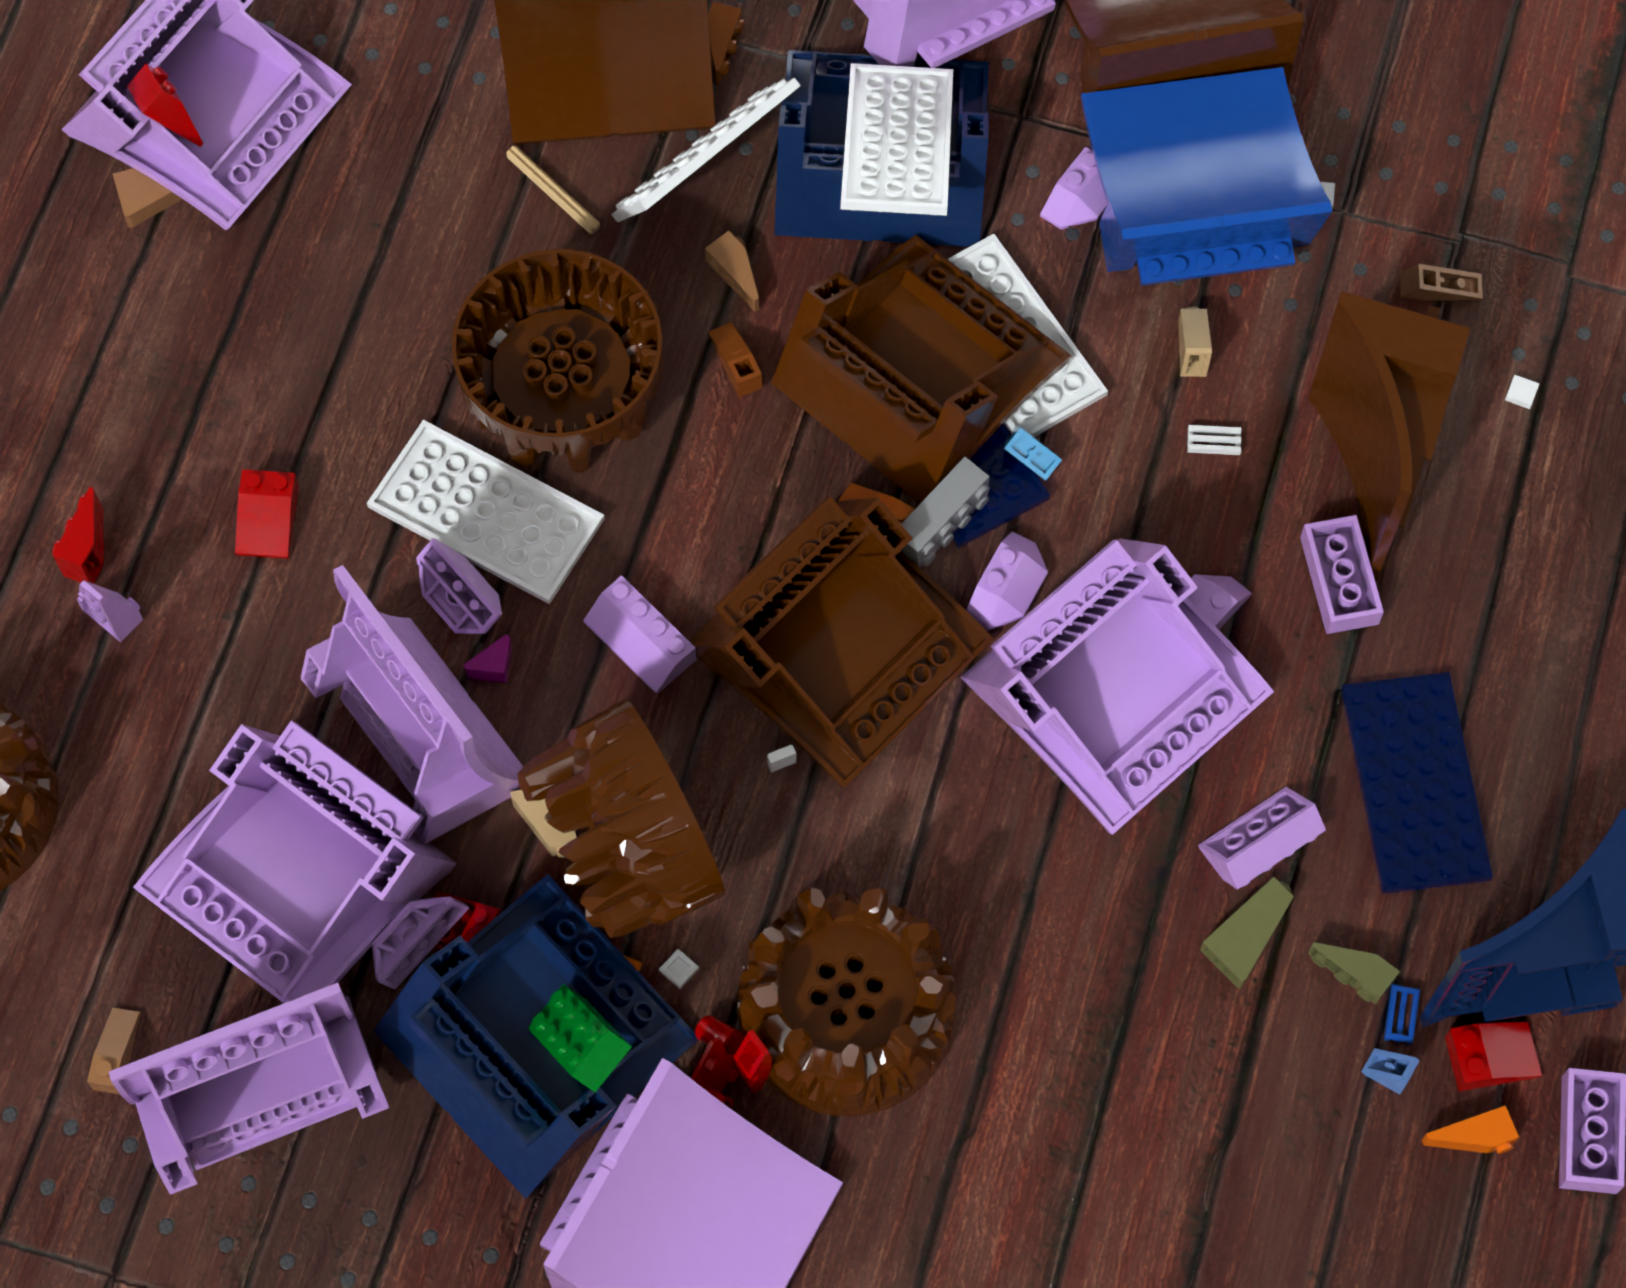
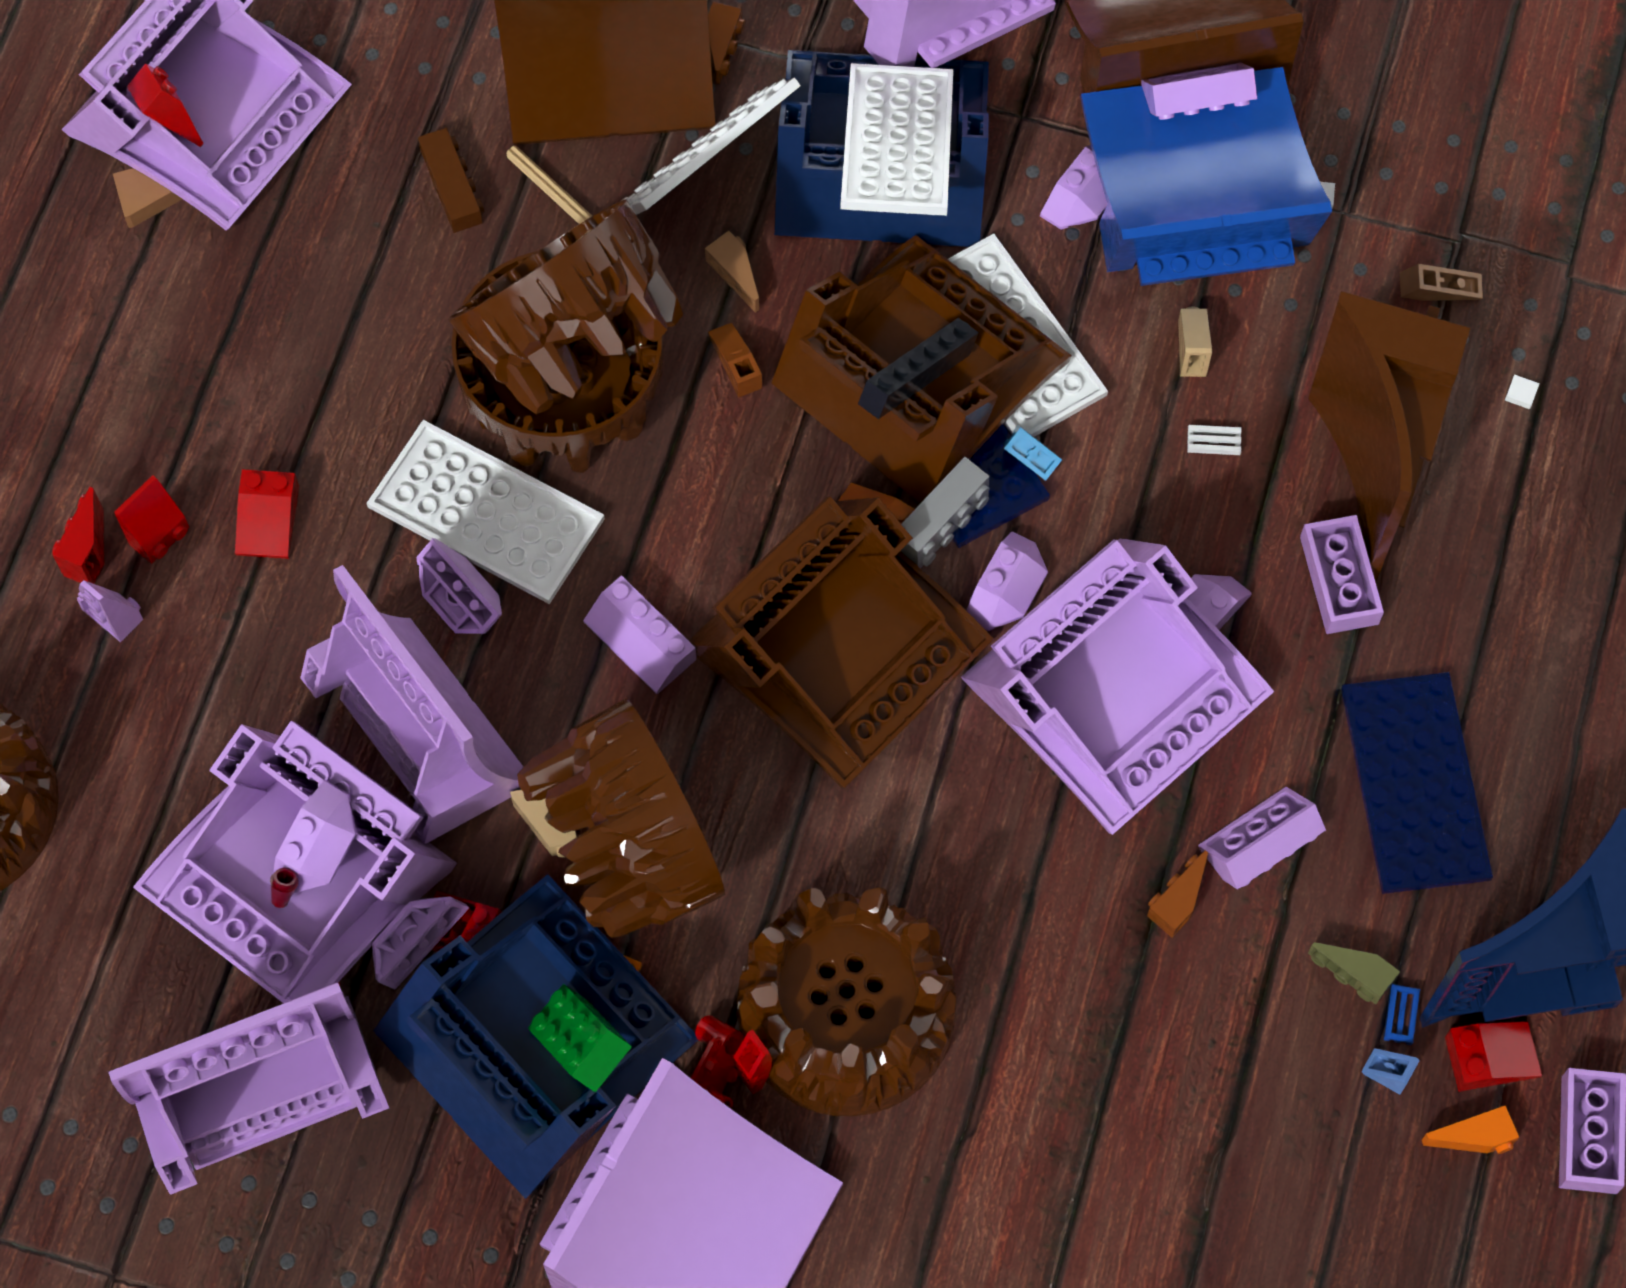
medium nougat slope [87,1007,141,1095] -> none
magenta slope [463,634,512,683] -> none
white tile [659,949,699,989] -> none
white tile [767,745,796,772] -> none
olive slope [1200,877,1294,990] -> none
none -> red slope [114,475,190,564]
none -> dark red cone [270,868,299,908]
none -> lavender wedge [273,780,357,893]
none -> reddish brown brick [418,128,485,233]
none -> reddish brown wheel [448,199,683,414]
none -> black brick [858,318,979,419]
none -> lavender slope [1141,63,1257,120]
none -> dark orange slope [1147,850,1208,938]

